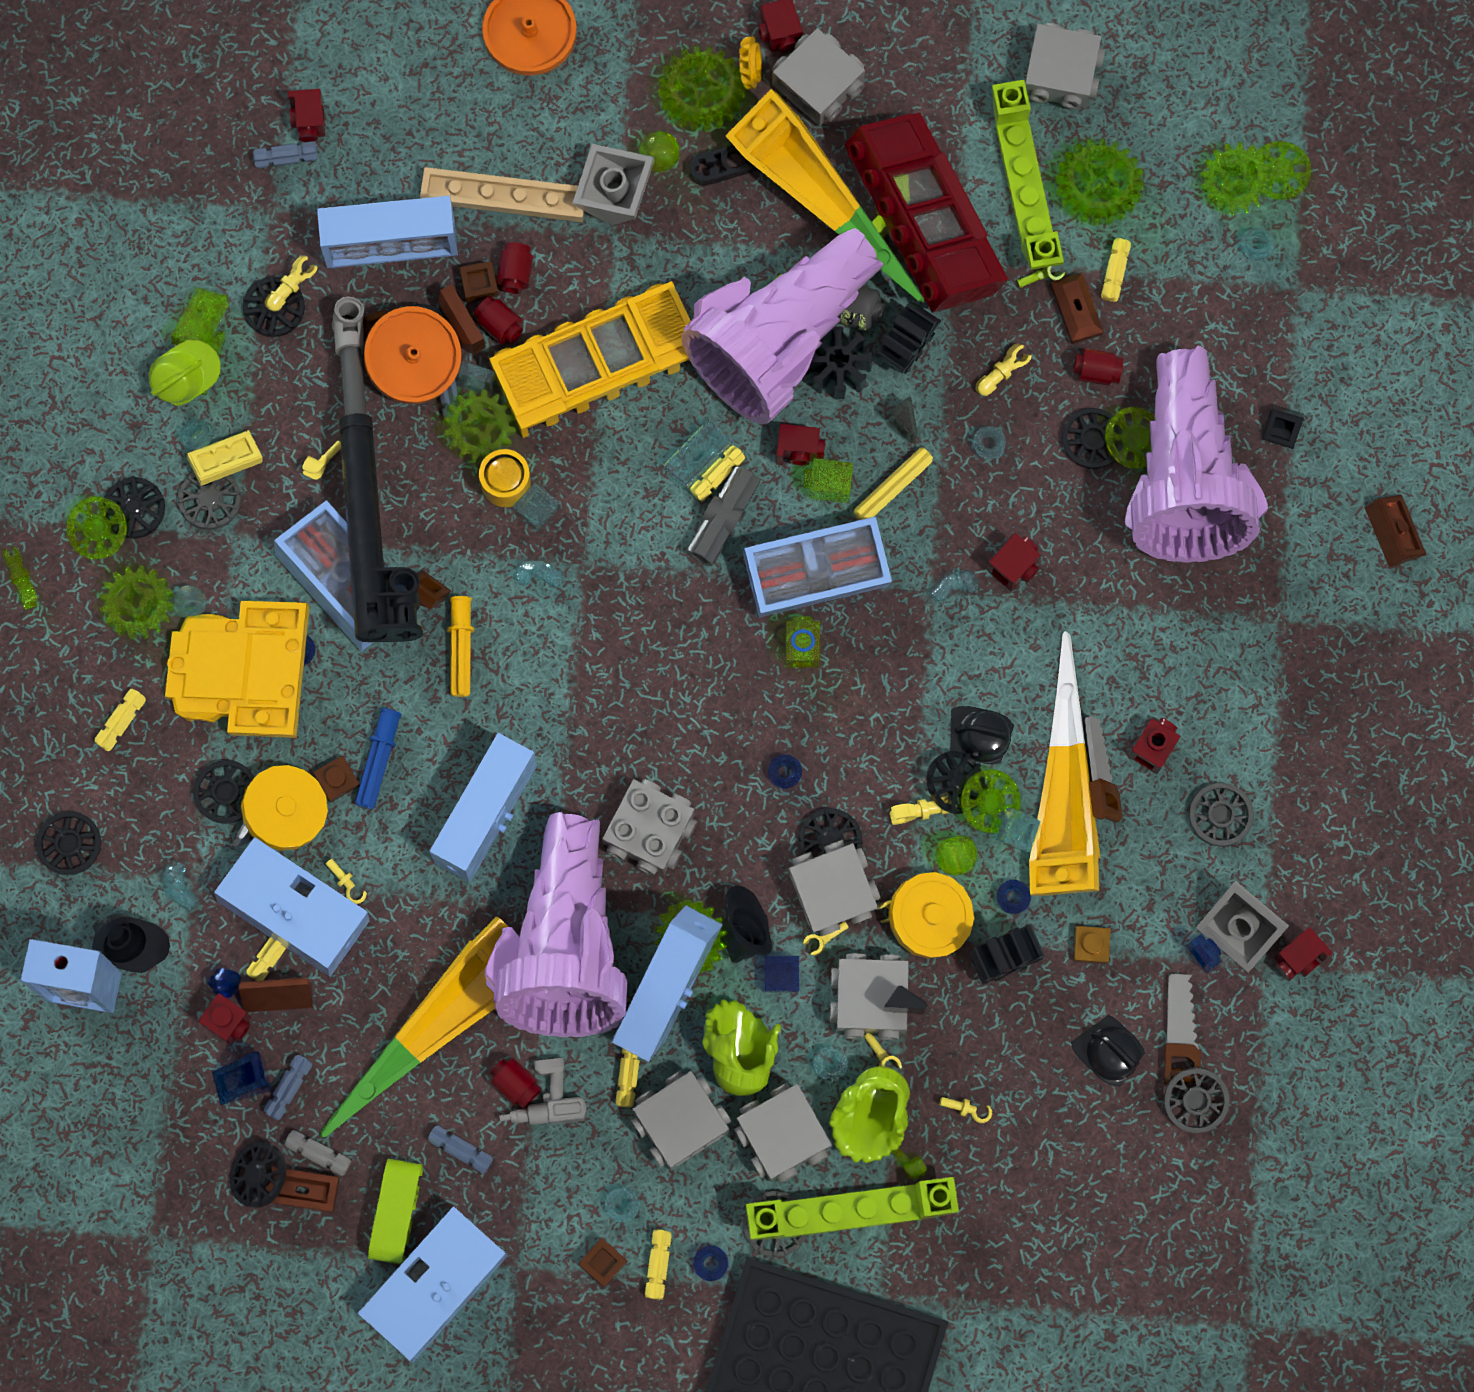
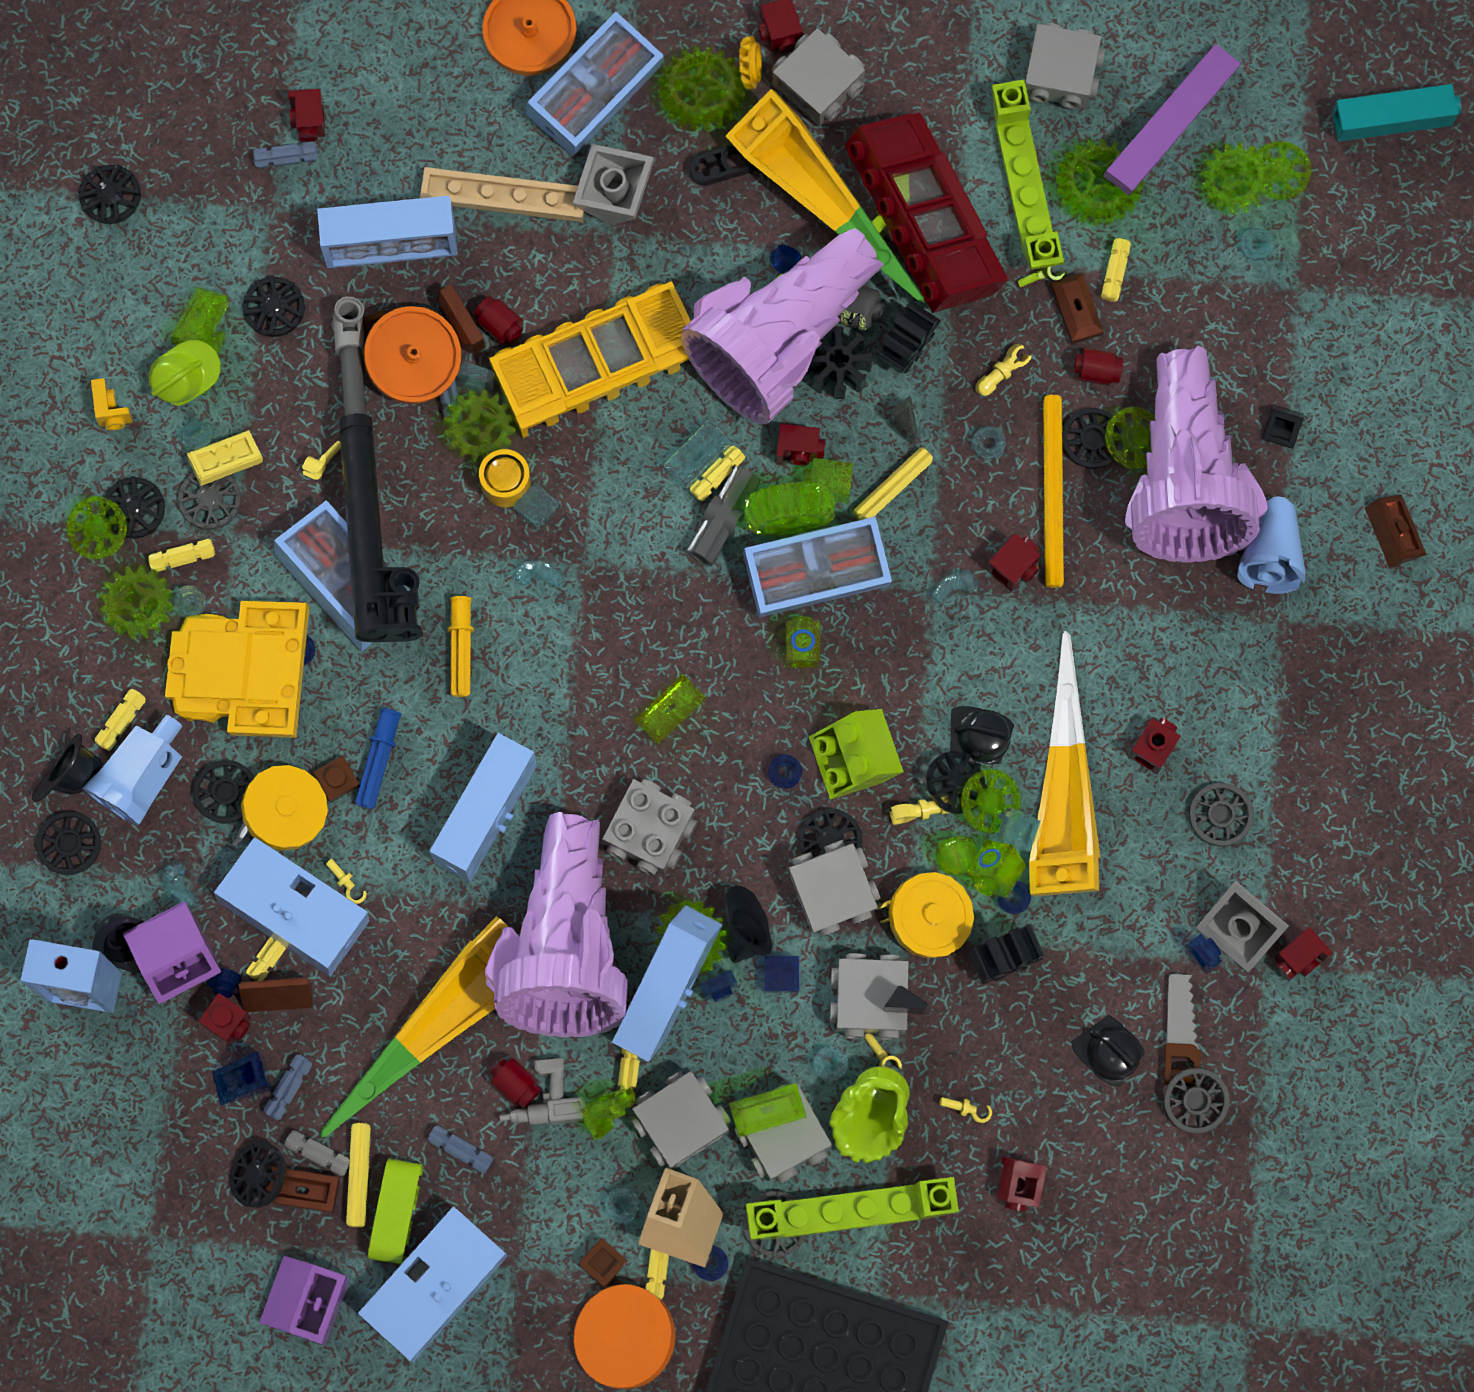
clear neon green piece [3,546,38,610] -> none
light yellow piece [265,255,317,311] -> none
reddish brown plate [405,571,451,610] -> none
reddish brown plate [459,261,499,302] -> none
dark red brick [496,242,533,294] -> none
clear neon green piece [639,131,680,173] -> none
lime hair [702,999,781,1096] -> none
light yellow hand [803,921,849,956] -> none
clear neon green hand [891,1147,927,1180] -> none
pearl gold plate [1073,926,1111,964] -> none
piece [1085,716,1122,823] -> none
none -> black piece [32,733,102,802]
none -> black wheel [79,164,141,224]
none -> light blue piece [82,715,183,825]
none -> yellow bracket [91,378,133,430]
none -> medium lavender slope [123,901,221,1004]
none -> light yellow axle [148,539,215,573]
none -> medium lavender slope [259,1256,350,1346]
none -> light yellow axle [346,1123,371,1227]
none -> brick [525,12,664,157]
none -> orange piece [574,1284,675,1390]
none -> clear neon green bracket [581,1087,636,1140]
none -> clear neon green piece [634,674,706,745]
none -> tan slope [638,1168,724,1268]
none -> clear blue plate [700,970,737,1003]
none -> clear neon green piece [729,1083,807,1138]
none -> clear neon green gear [744,481,835,536]
none -> clear blue plate [769,244,801,274]
none -> lime slope [809,709,904,800]
none -> clear neon green brick [966,839,1027,898]
none -> dark red brick [997,1156,1047,1212]
none -> yellow axle [1043,395,1064,588]
none -> medium lavender tile [1103,44,1241,196]
none -> light blue cone [1237,496,1306,594]
none -> teal brick [1332,84,1461,142]

